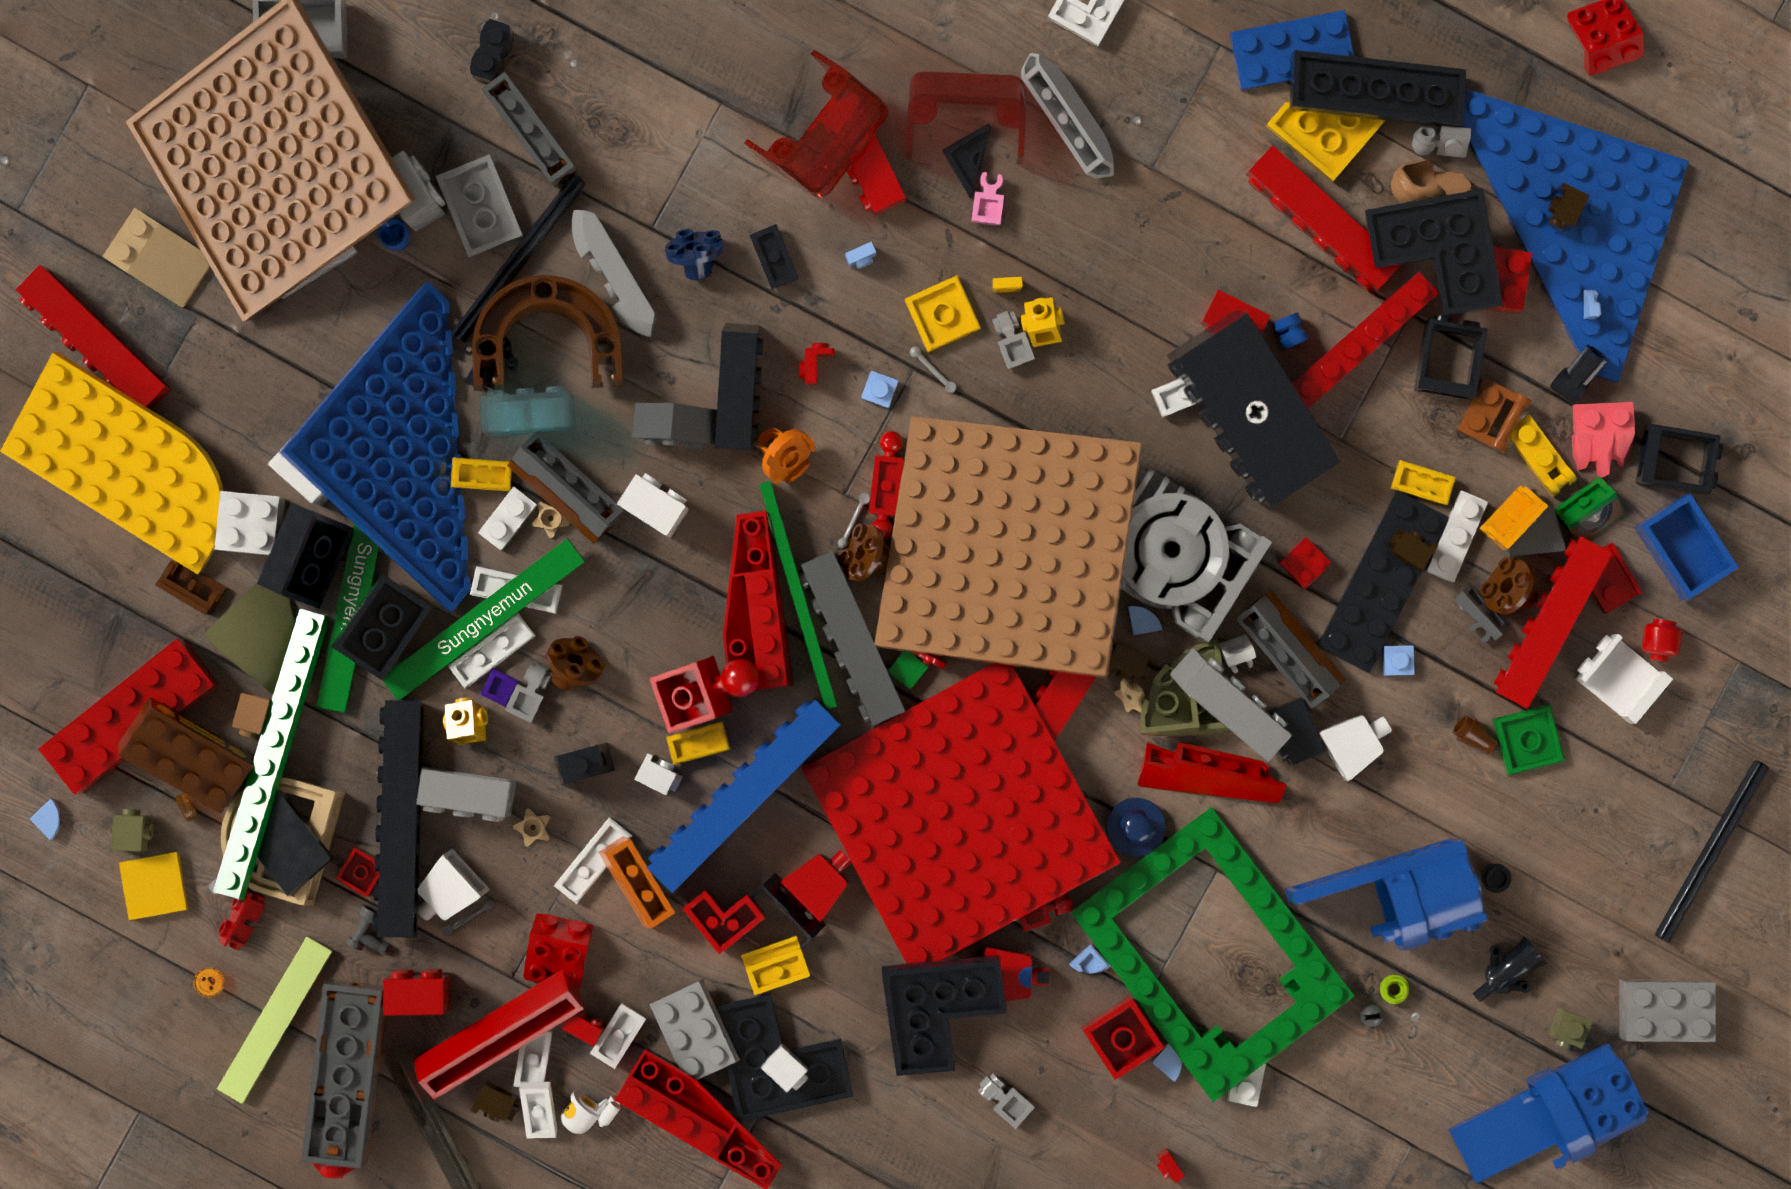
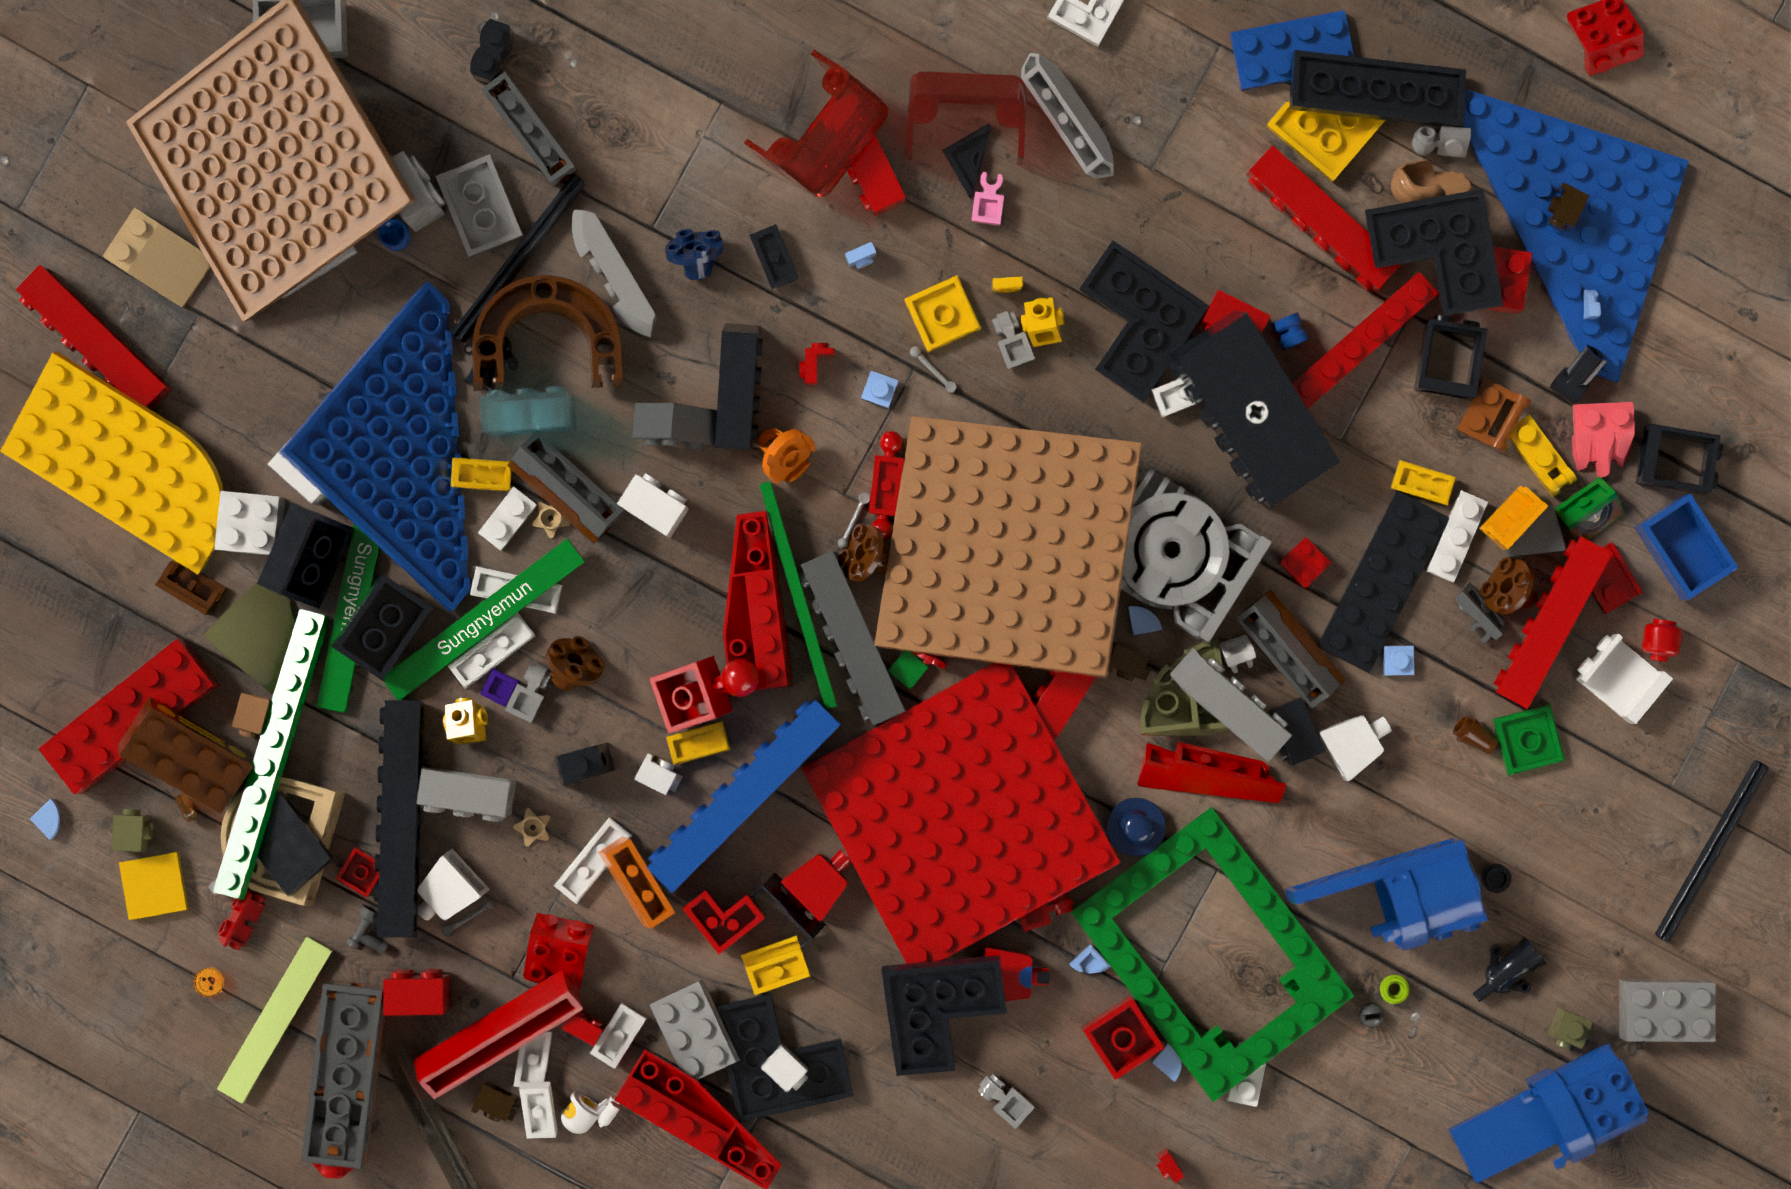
tan plate [1115,679,1145,712] -> none
dark brown brick [1389,528,1438,571] -> none
none -> black plate [1079,240,1209,403]

